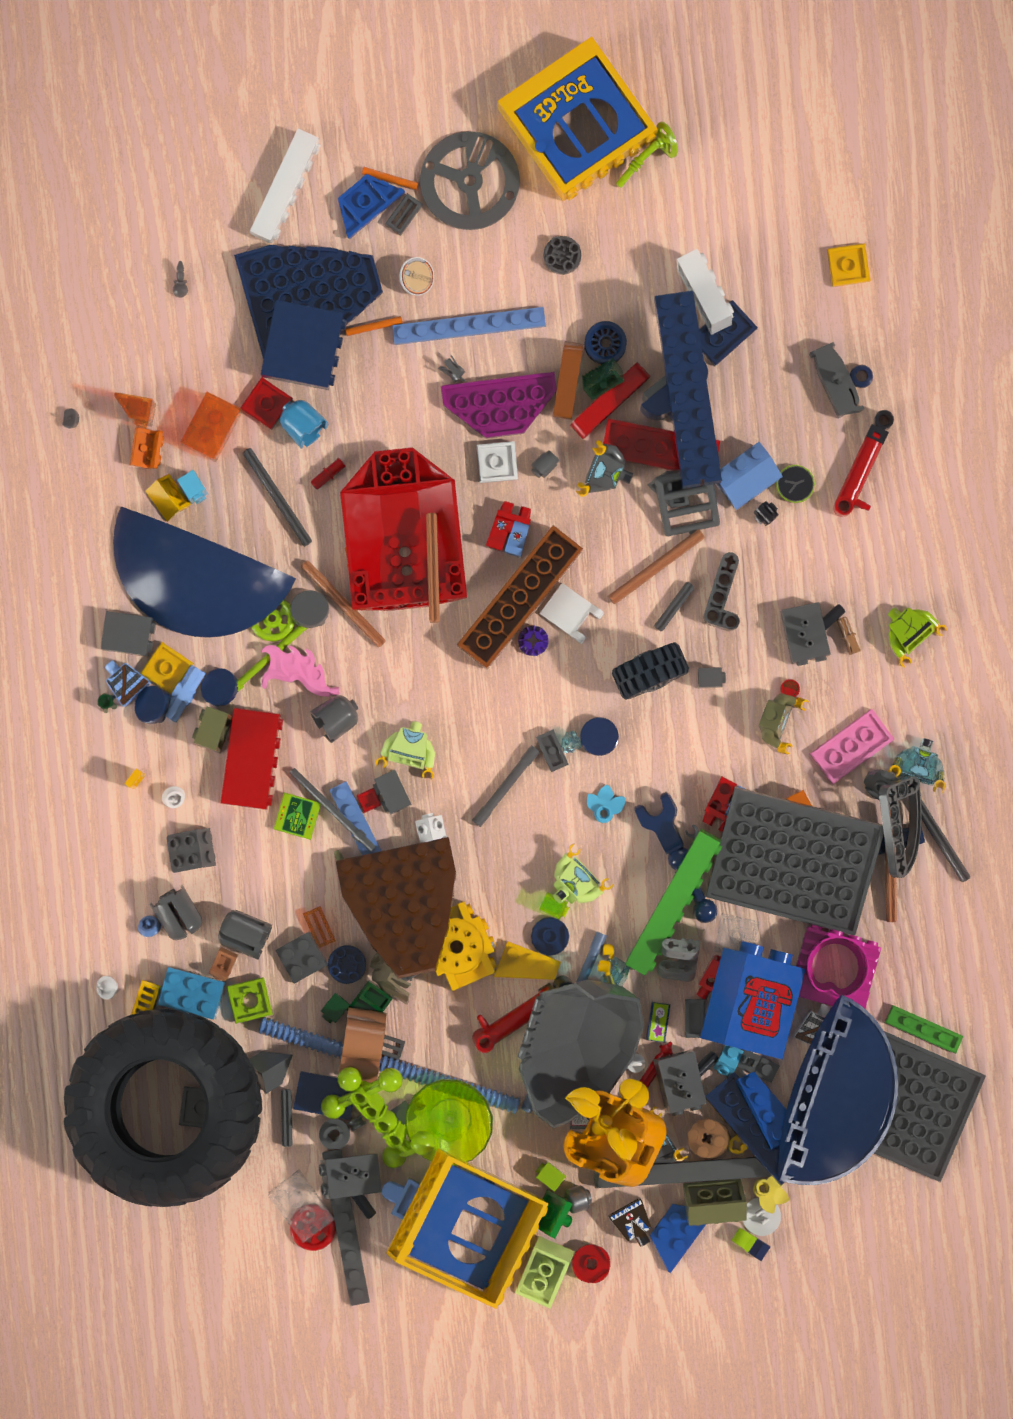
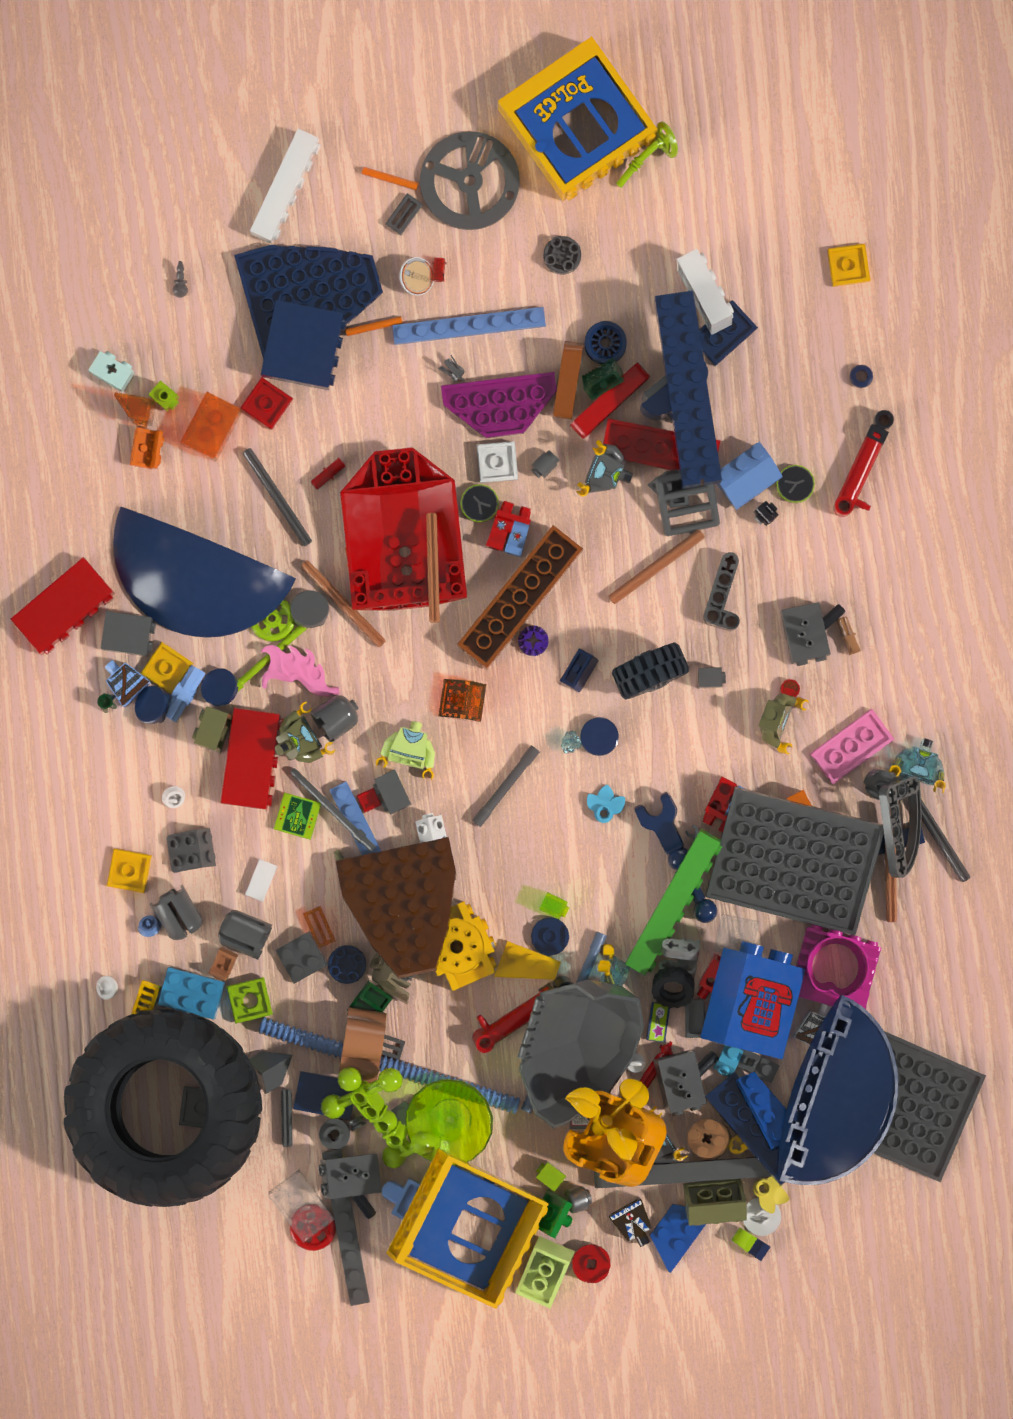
dark grey piece [62,408,79,429] -> none
yellow tile [124,768,146,789] -> none
yellow panel [145,474,191,522] -> none
medium azure brick [177,470,208,504] -> none
dark azure cylinder [280,400,329,449] -> none
dark green brick [321,993,351,1024] -> none
blue wing [338,174,405,239] -> none
dark grey plate [536,729,569,772] -> none
white flag [540,583,604,644] -> none
yellowish green torso [553,843,614,904] -> none
dark grey axle [654,582,694,632] -> none
dark grey piece [809,342,864,419] -> none
bright green tile [884,1005,963,1054] -> none
lime torso [888,607,947,668] -> none
none -> red brick [10,557,115,655]
none -> light aqua brick [88,351,135,392]
none -> yellow tile [107,849,152,893]
none -> lime brick [148,380,179,412]
none -> white tile [245,859,278,902]
none -> olive torso [275,702,336,763]
none -> clear red pin [432,258,447,282]
none -> clear orange slope [438,679,487,722]
none -> black tile [461,484,499,523]
none -> dark blue slope [560,648,599,692]
none -> black tyre [652,966,695,1008]

